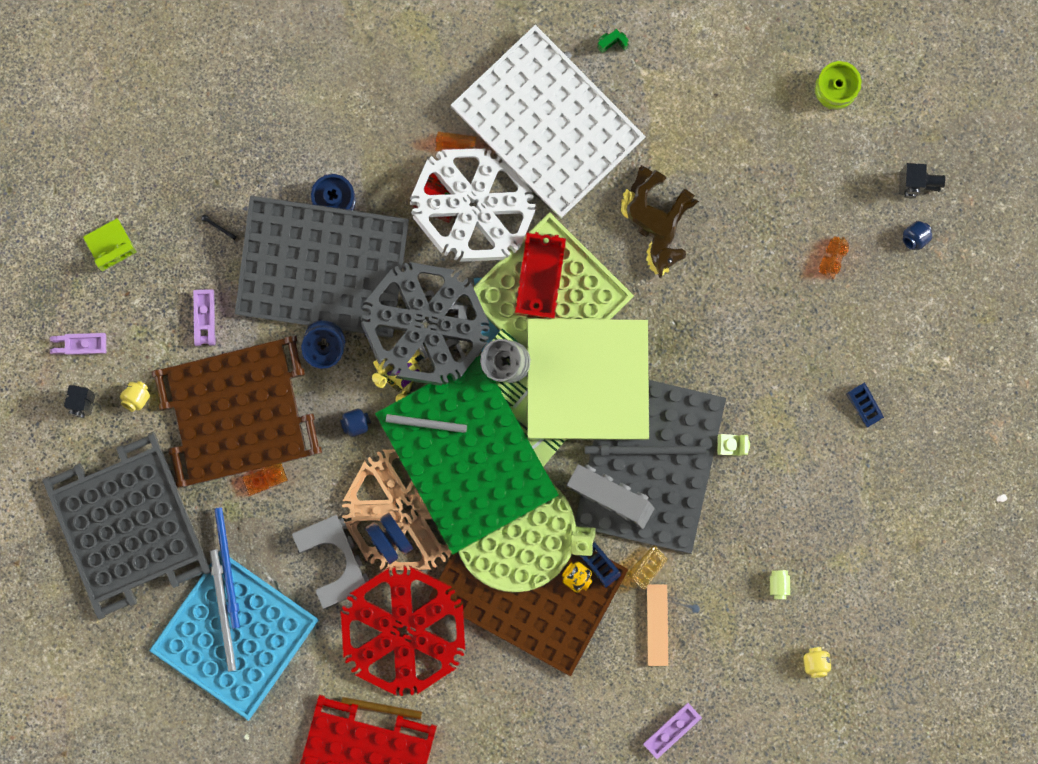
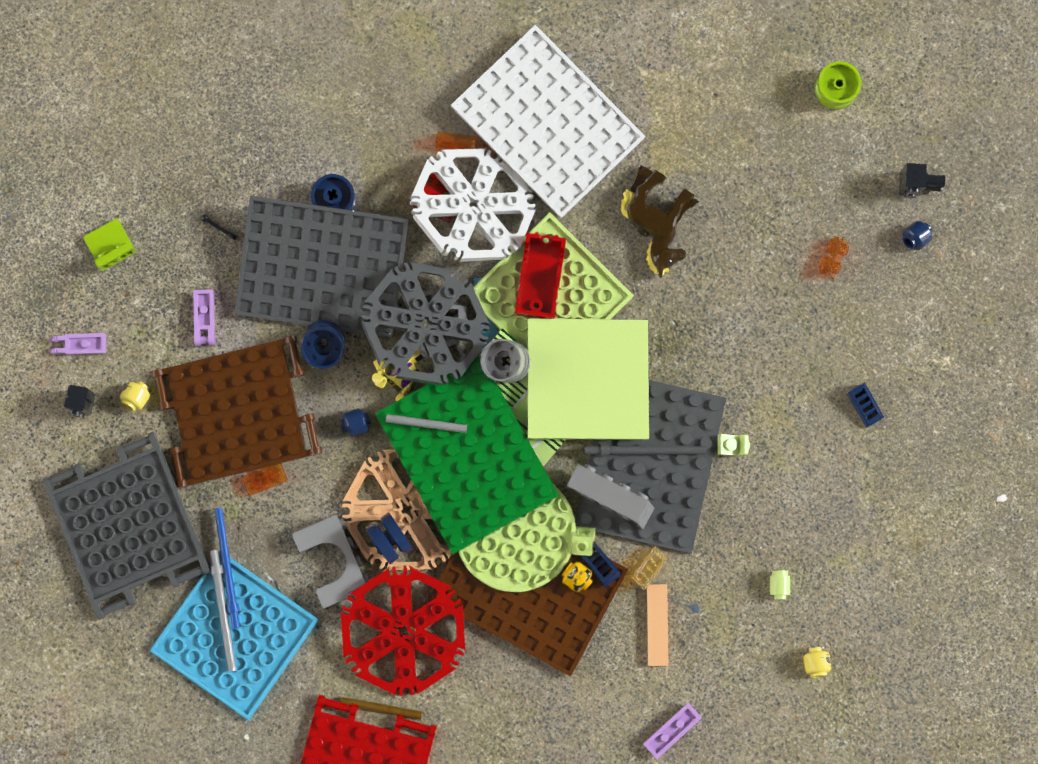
green bracket [597,29,629,53] -> none

